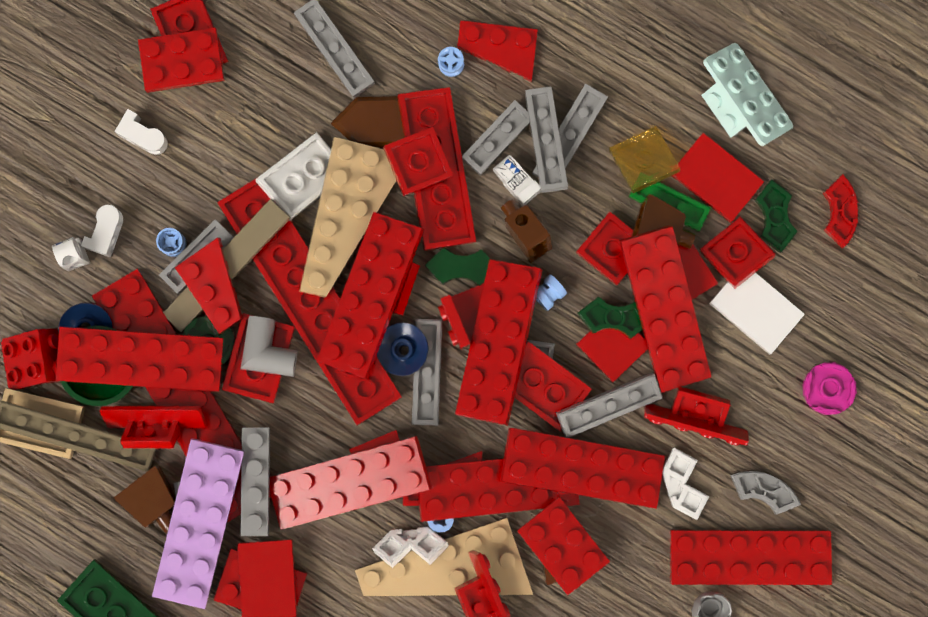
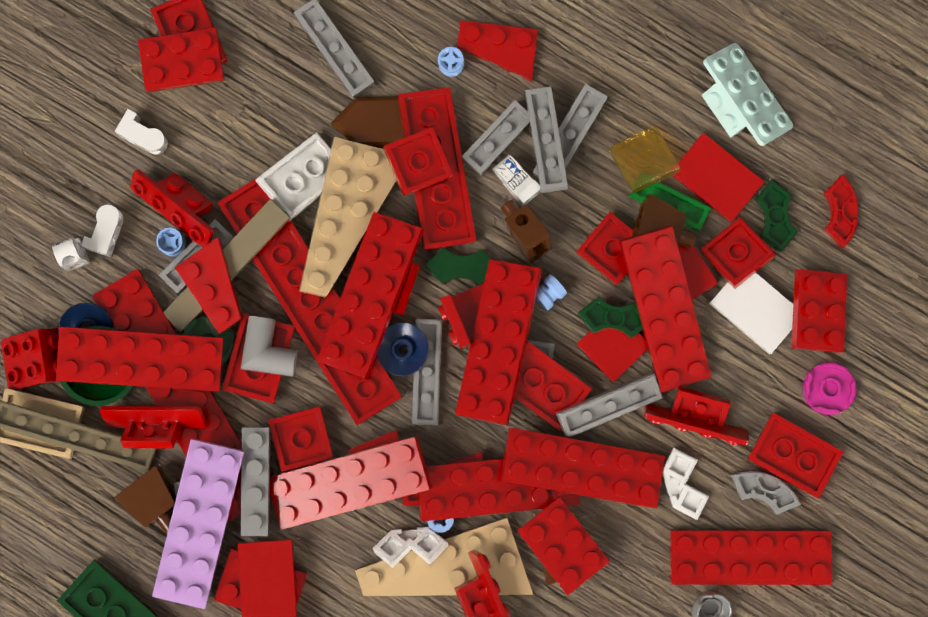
none -> red bracket [130,169,214,248]
none -> red plate [268,406,334,472]
none -> red plate [747,413,844,499]
none -> red plate [791,269,847,353]

